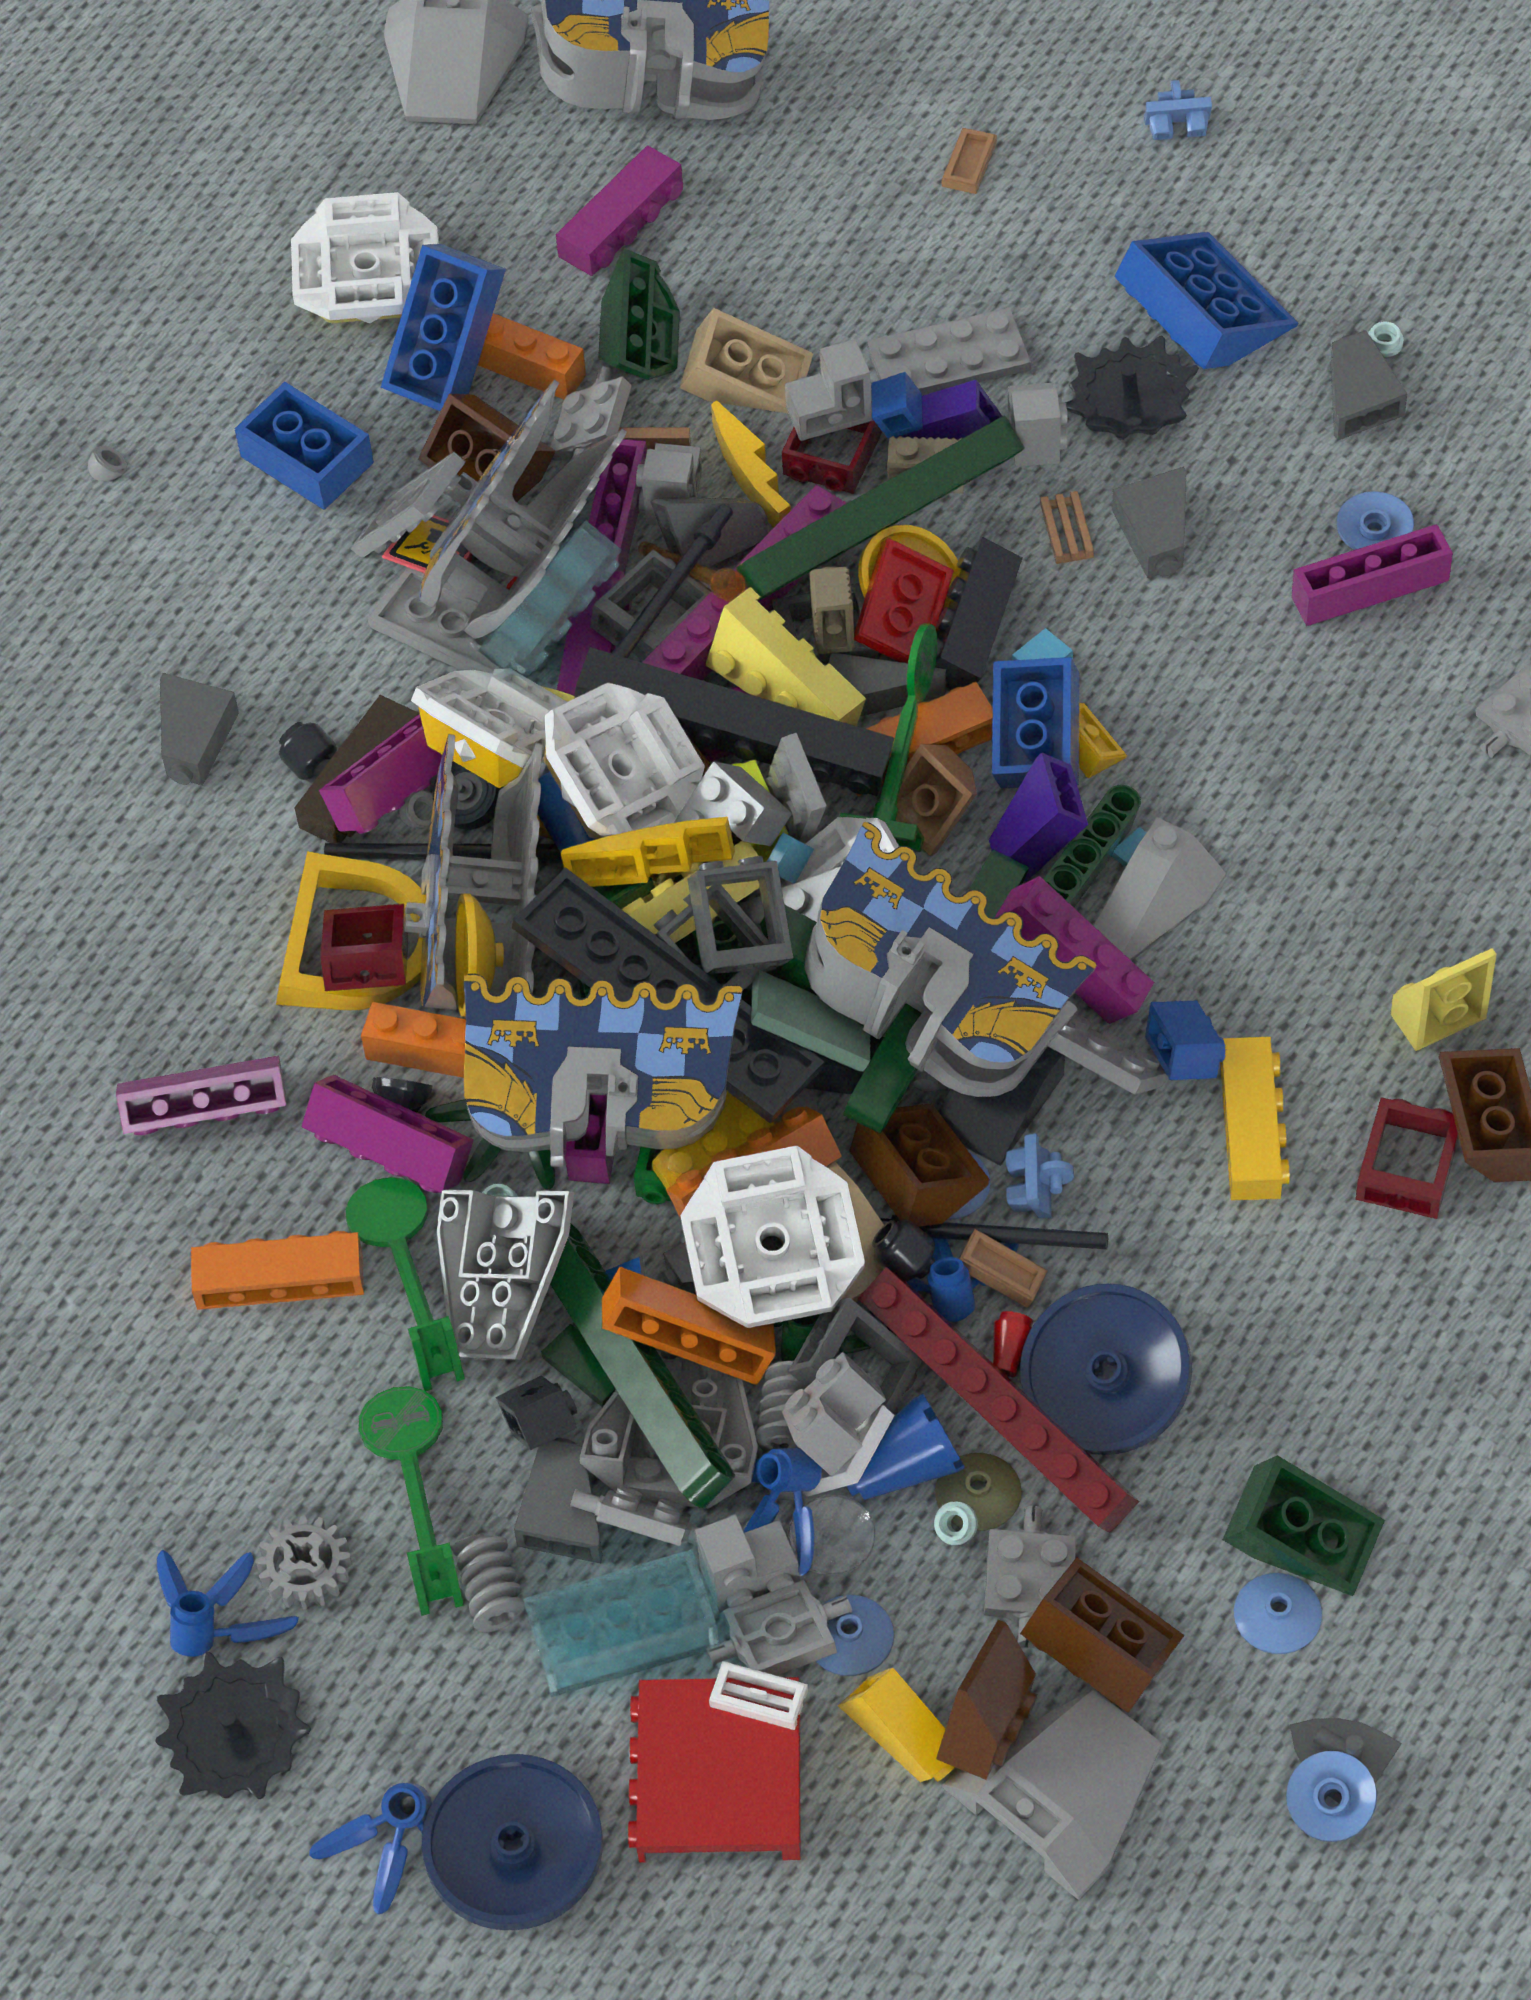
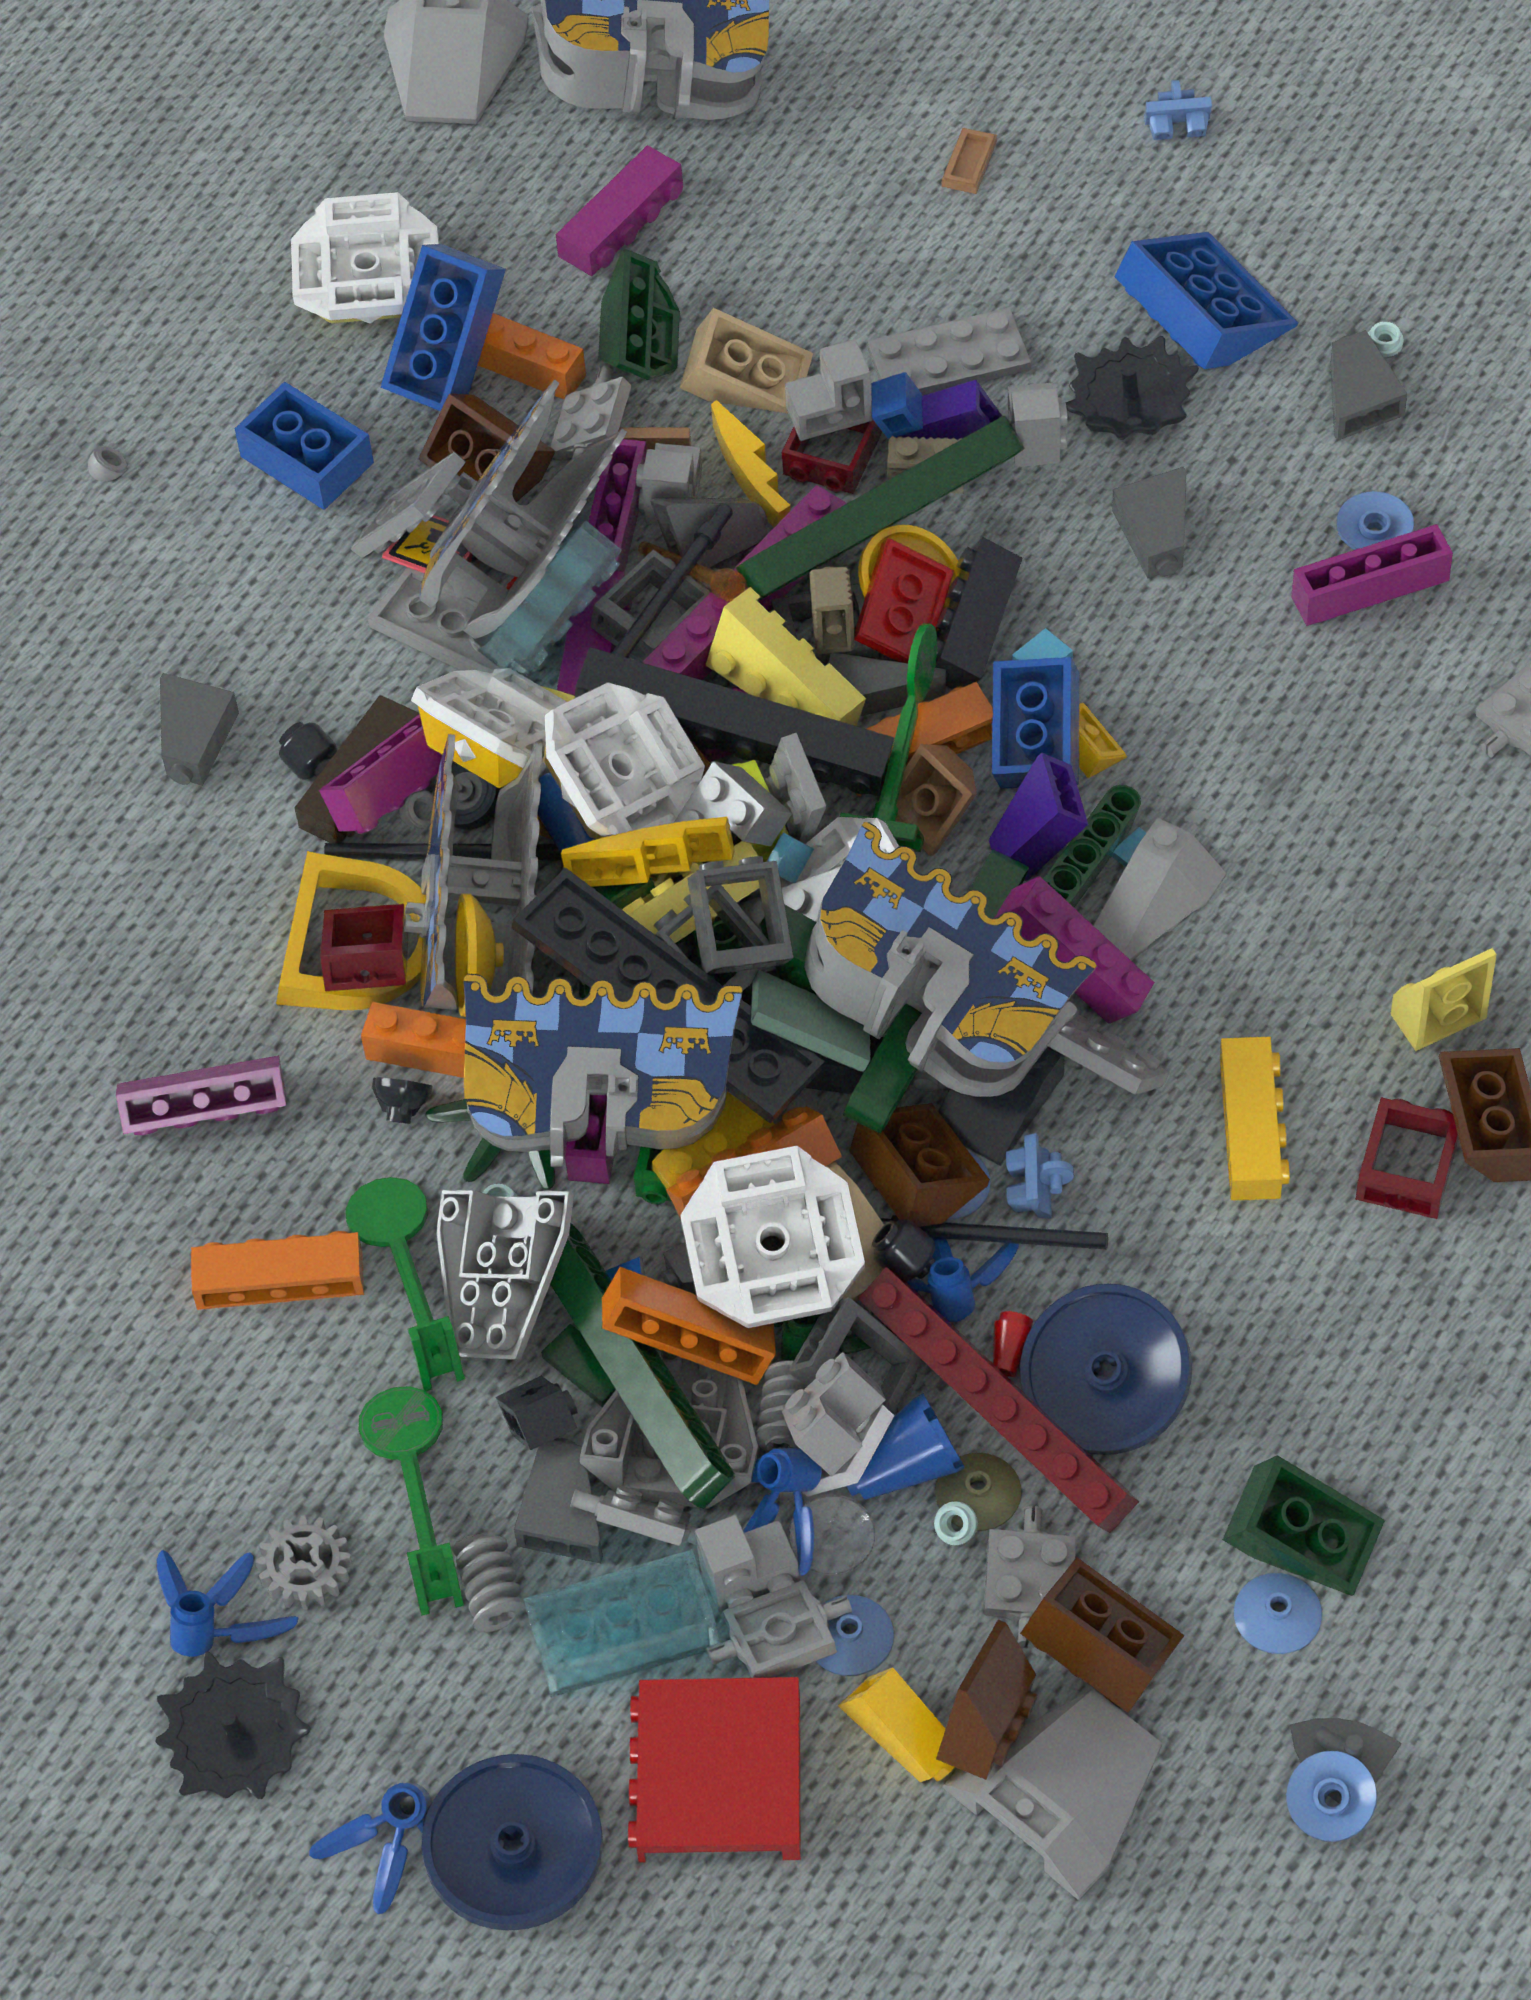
magenta brick [301,1074,474,1193] -> none
white tile [709,1661,808,1730] -> none
medium nougat tile [958,1229,1048,1308] -> none
medium nougat tile [1040,491,1094,564] -> none
blue brick [1145,1000,1225,1080] -> none

